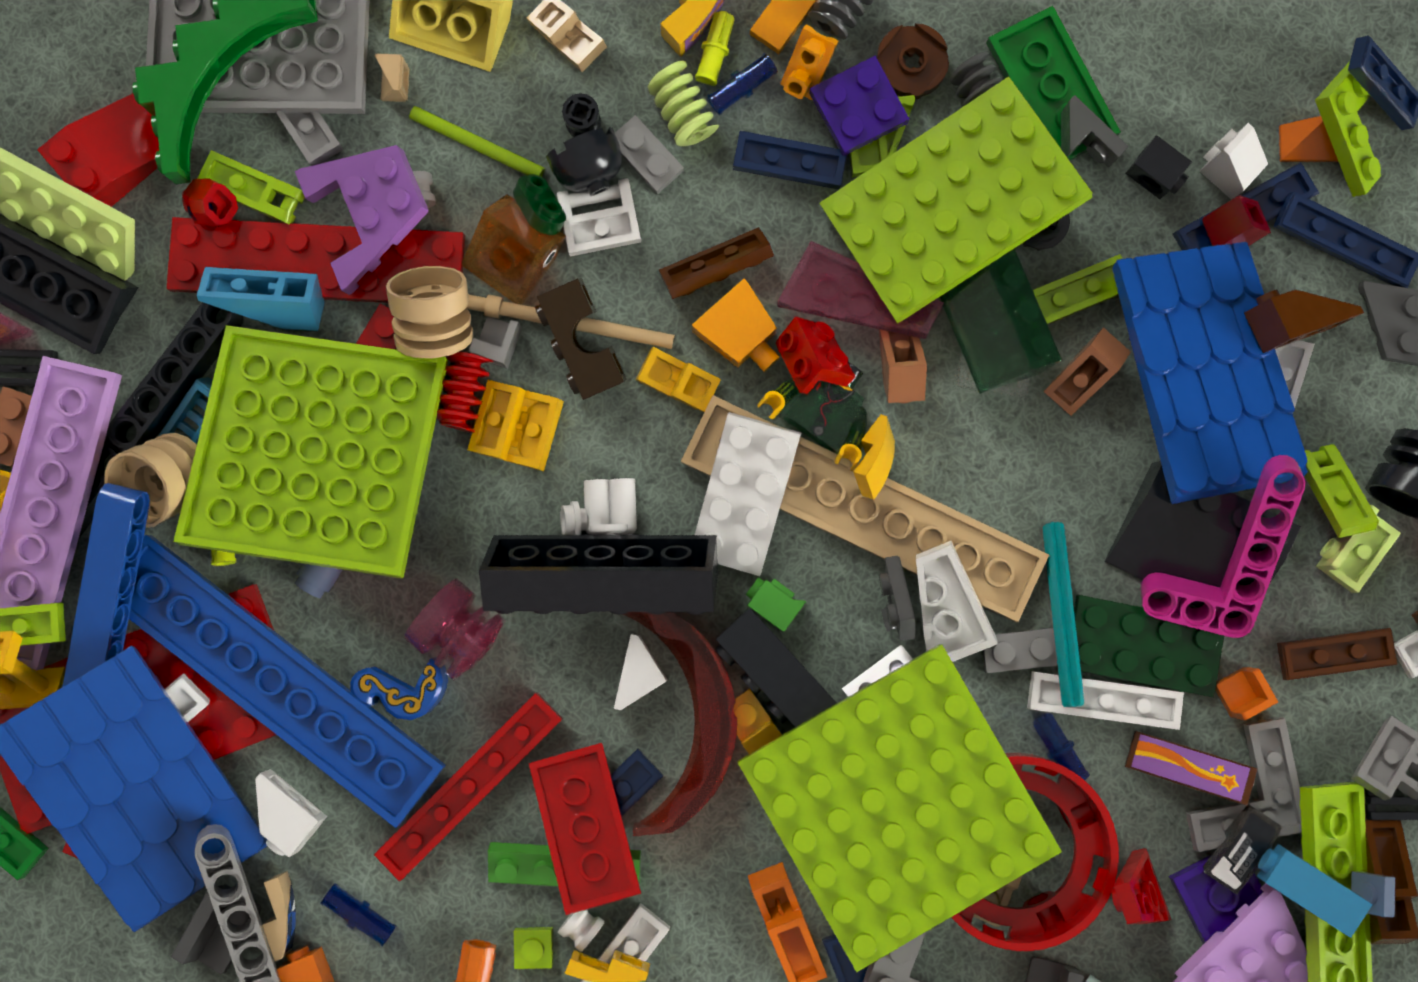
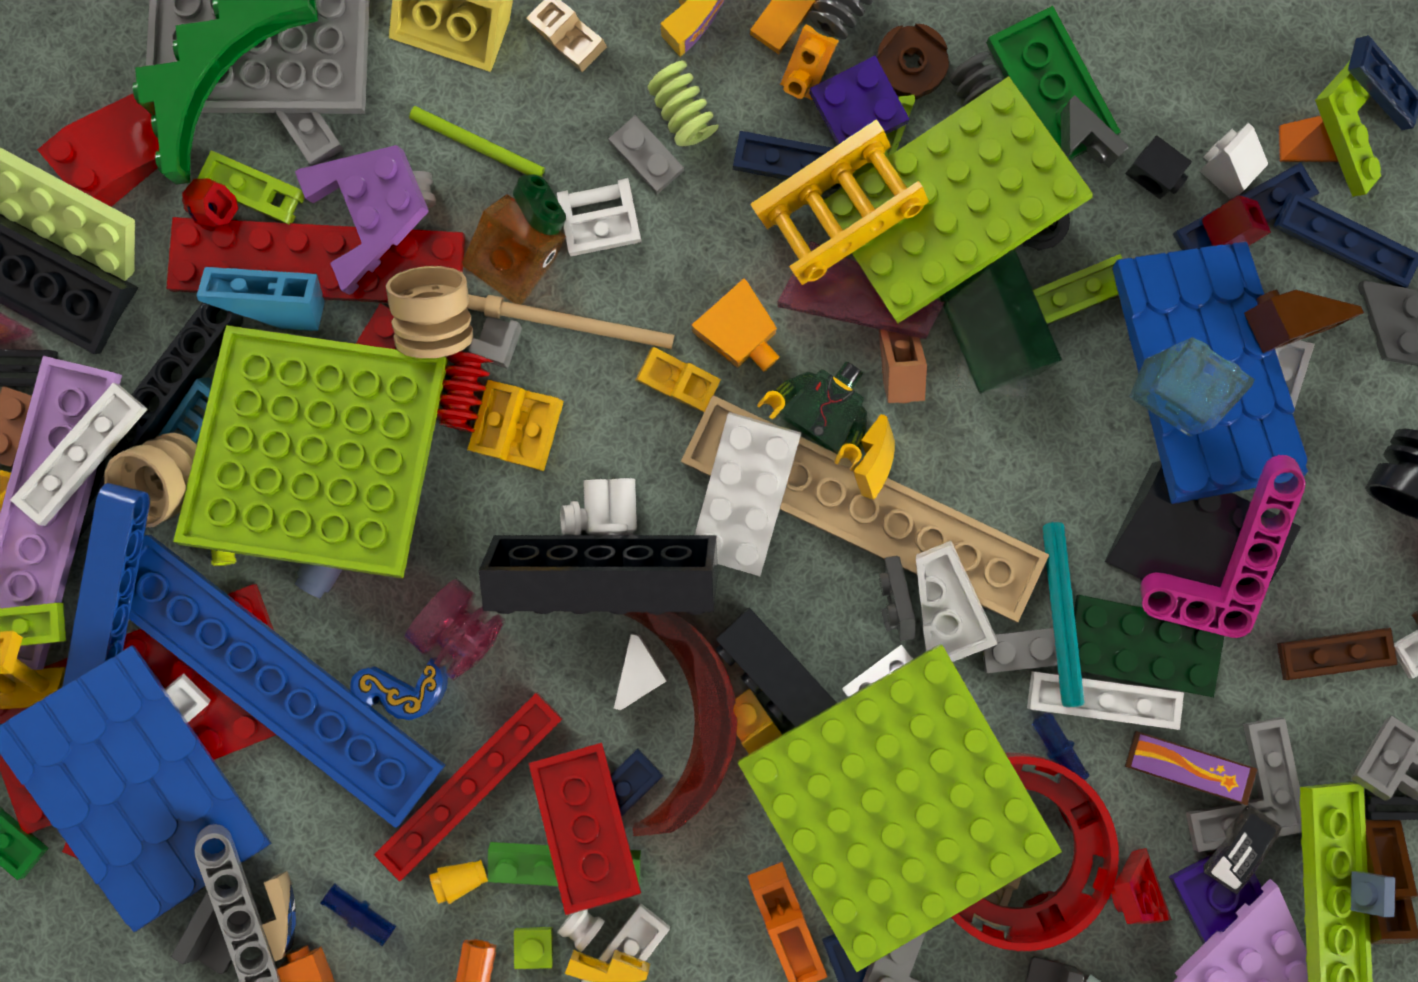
white slope [255,769,328,857] -> none
tan slope [375,54,410,102] -> none
dark brown arch [535,278,627,400] -> none
black cylinder [546,127,622,196] -> none
black wheel [562,93,601,137] -> none
reddish brown plate [659,227,774,299] -> none
neon yellow axle [695,11,735,86] -> none
clear blue pin [706,53,778,116] -> none
bright green window [745,577,806,632] -> none
red bracket [775,316,855,394] -> none
nougat slope [1044,327,1131,416] -> none
orange panel [1215,667,1278,720] -> none
dark azure brick [1257,844,1372,938] -> none
lime plate [1305,444,1379,538] -> none
yellowish green bracket [1316,505,1401,593] -> none
none -> white plate [10,383,147,526]
none -> yellow cone [429,860,488,904]
none -> yellow fence [750,119,929,285]
none -> clear light blue slope [1129,337,1255,437]

